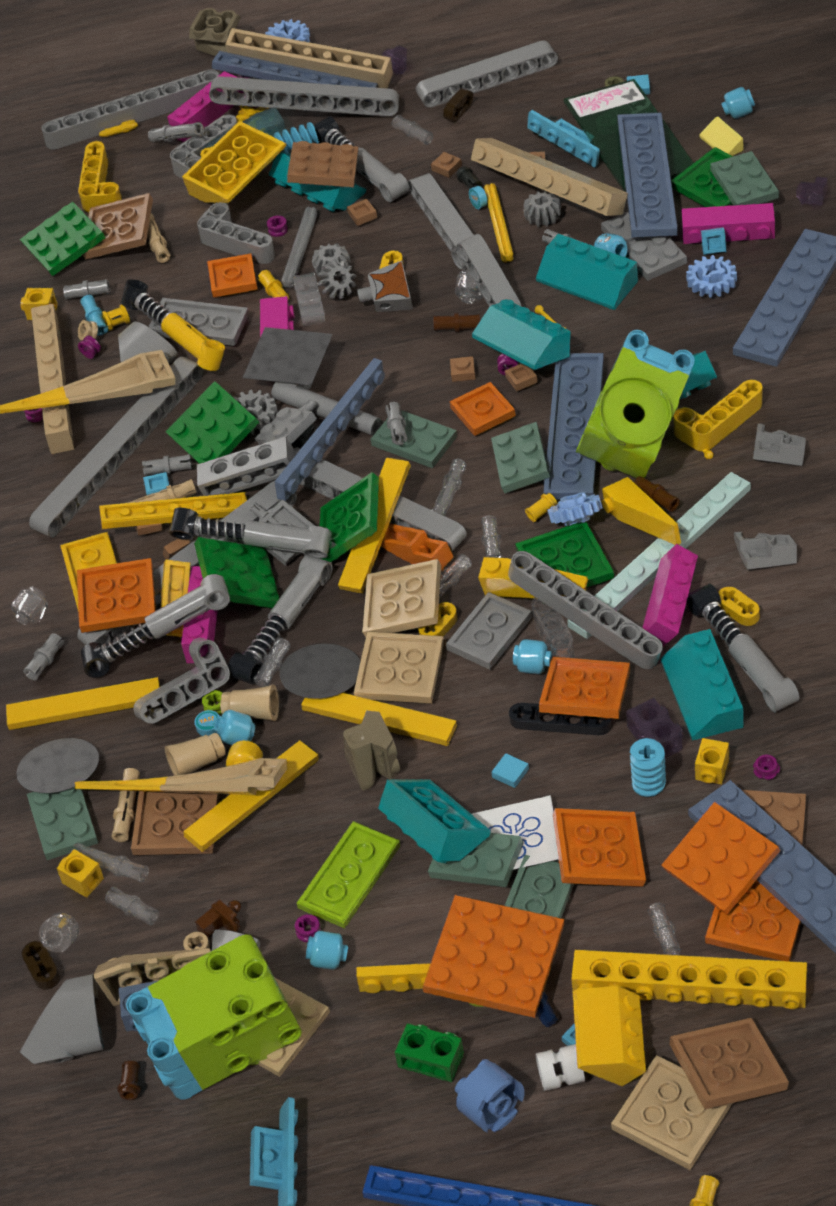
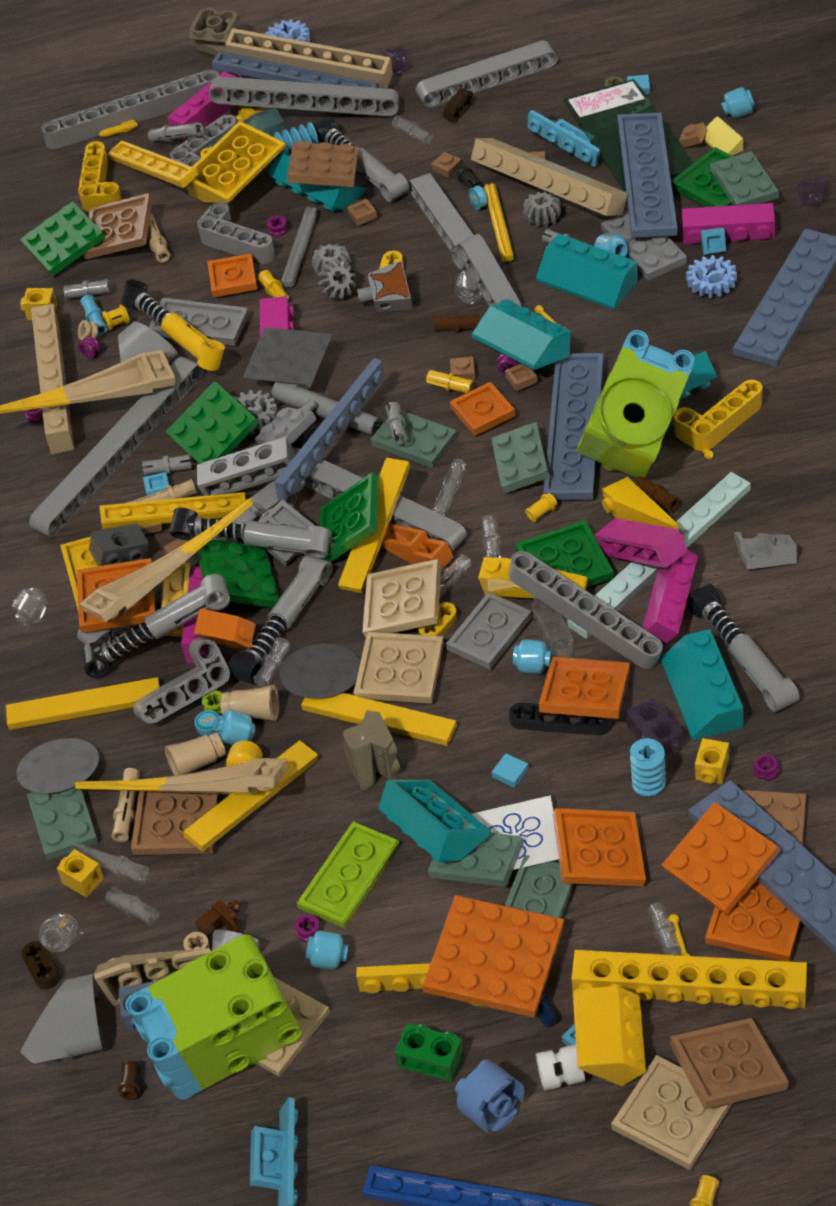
light grey pin [23,633,64,680] -> none
clear beam [292,272,326,327] -> none
light blue gear [548,492,603,526] -> none
yellow beam [718,587,760,626] -> none
light grey slope [753,423,806,466] -> none
none -> tan plate [79,498,254,622]
none -> dark grey brick [89,523,149,566]
none -> yellow tile [107,141,199,188]
none -> orange slope [194,609,256,648]
none -> yellow axle [426,370,474,393]
none -> dark pink brick [595,518,688,568]
none -> yellow hinge [668,914,690,956]
none -> medium nougat plate [679,123,707,148]

